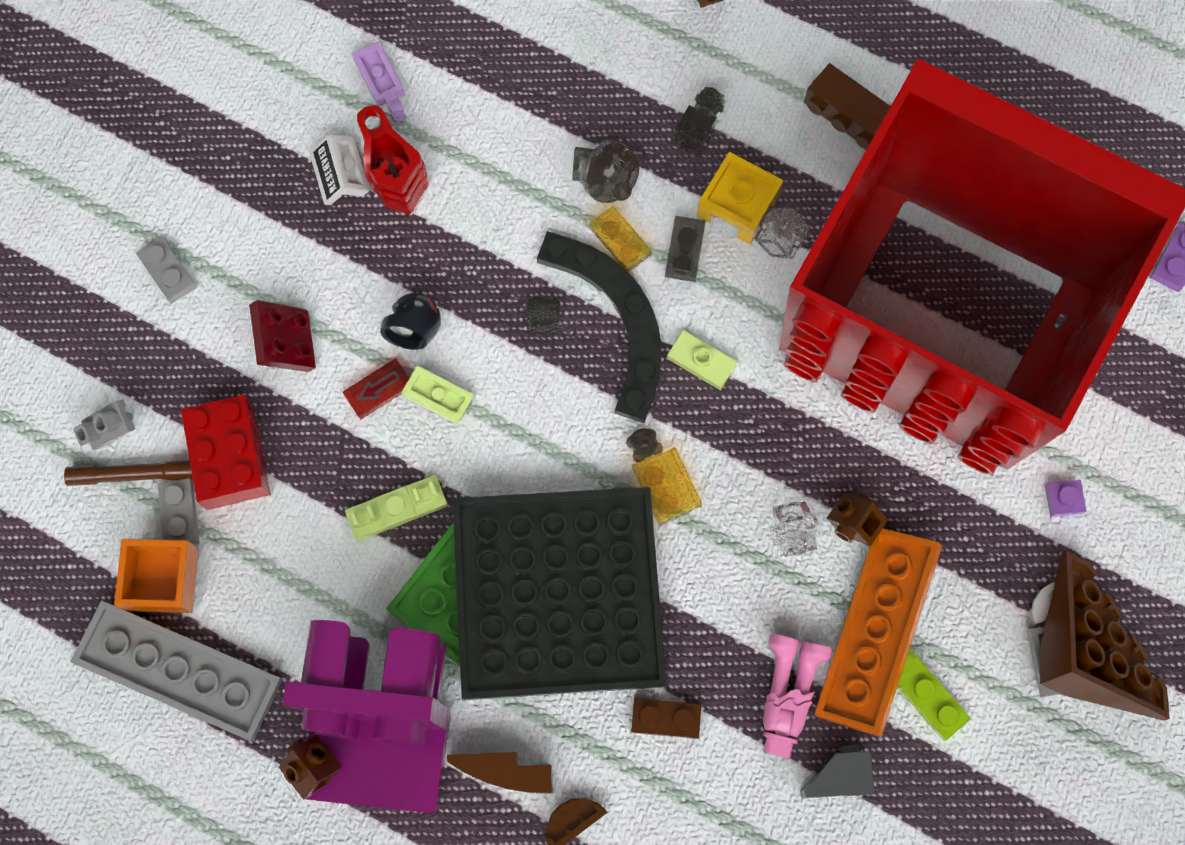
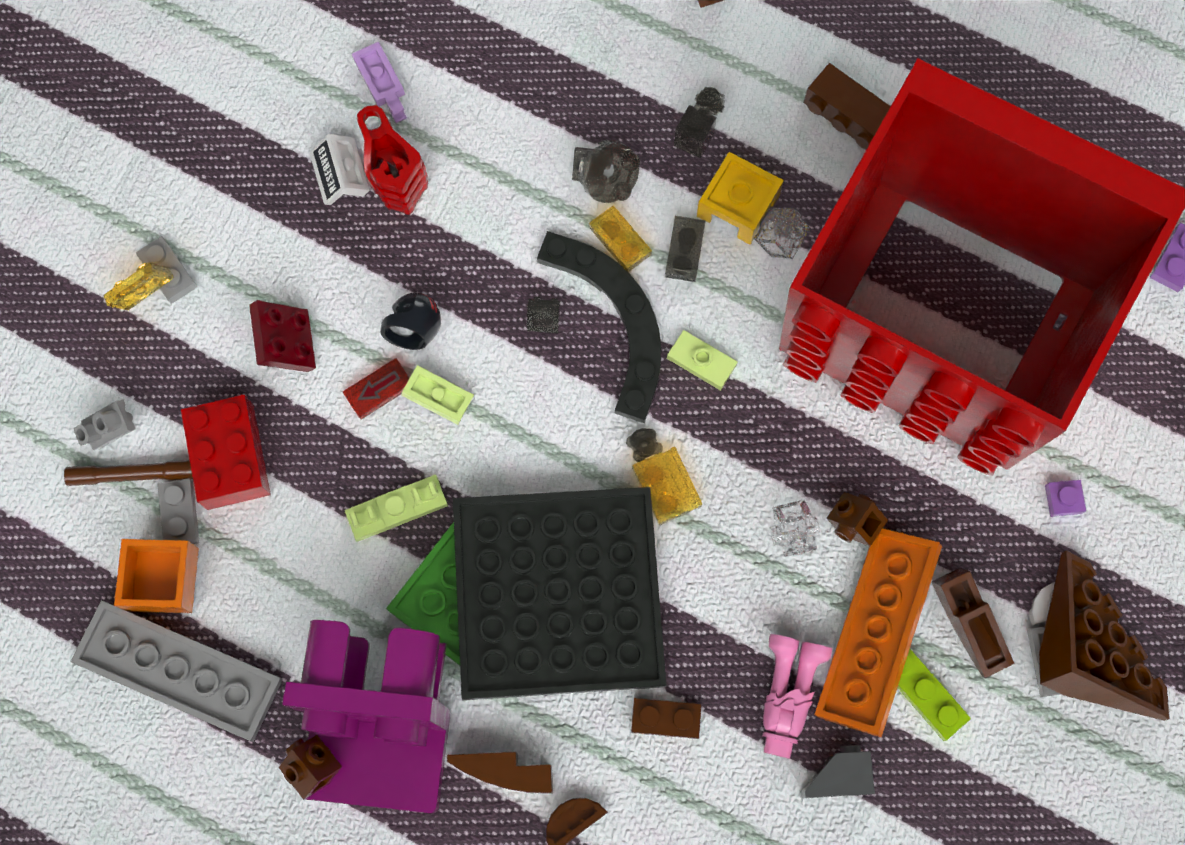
none -> clear yellow plate [103,262,174,310]
none -> reddish brown slope [931,568,1015,678]

